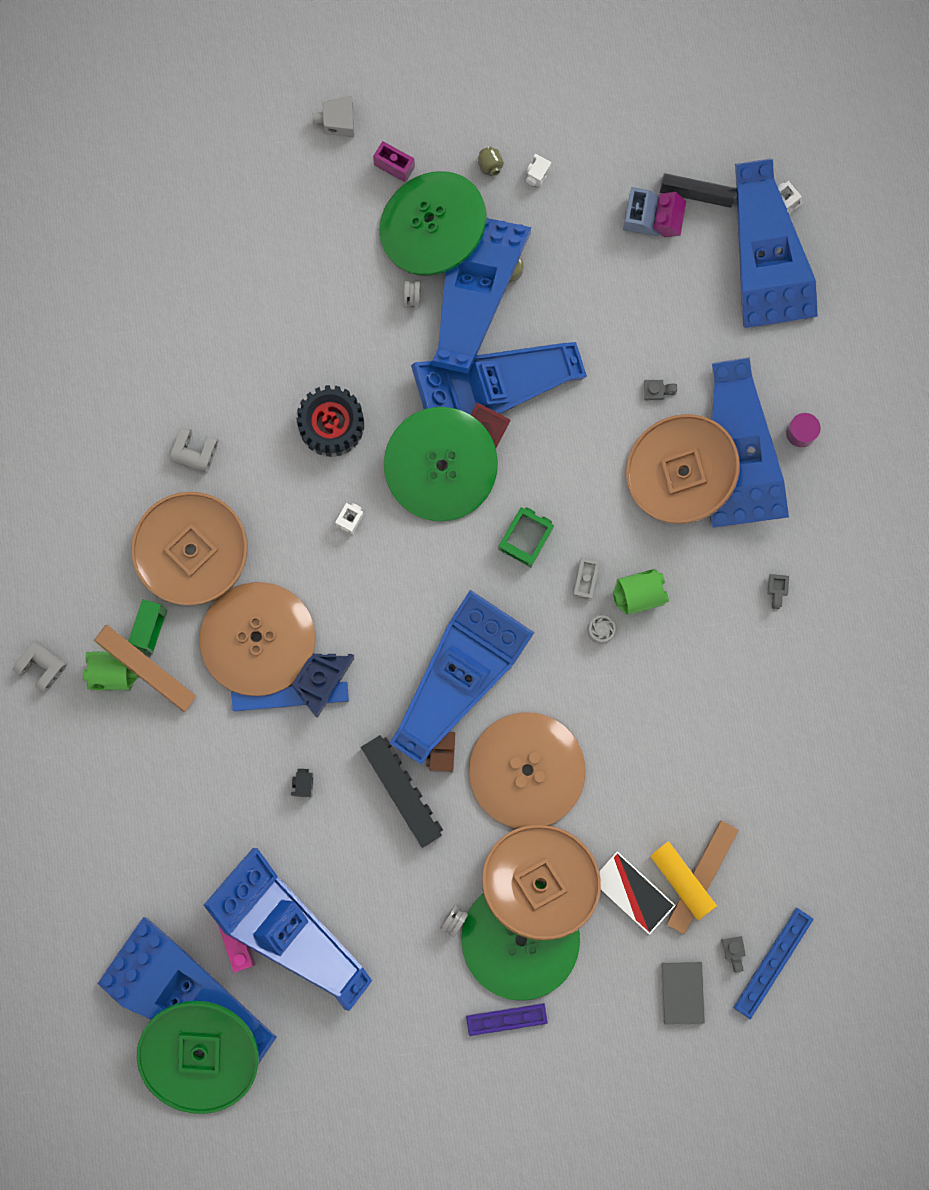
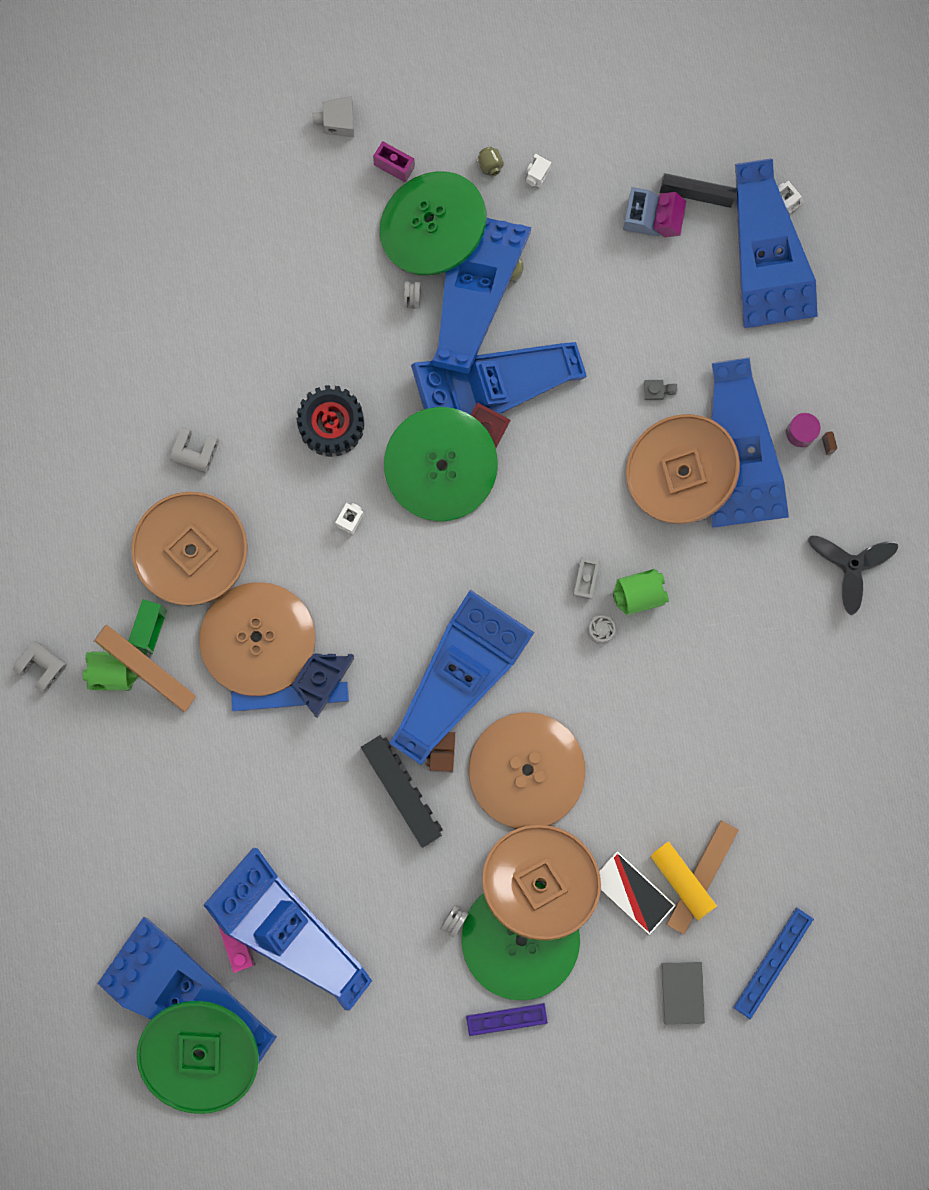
black brick [291,769,314,797] -> none
green window [498,507,554,568] -> none
dark grey plate [721,936,746,972] -> none
dark grey plate [768,574,789,609] -> none
none -> black piece [808,536,898,615]
none -> reddish brown tile [822,431,837,455]

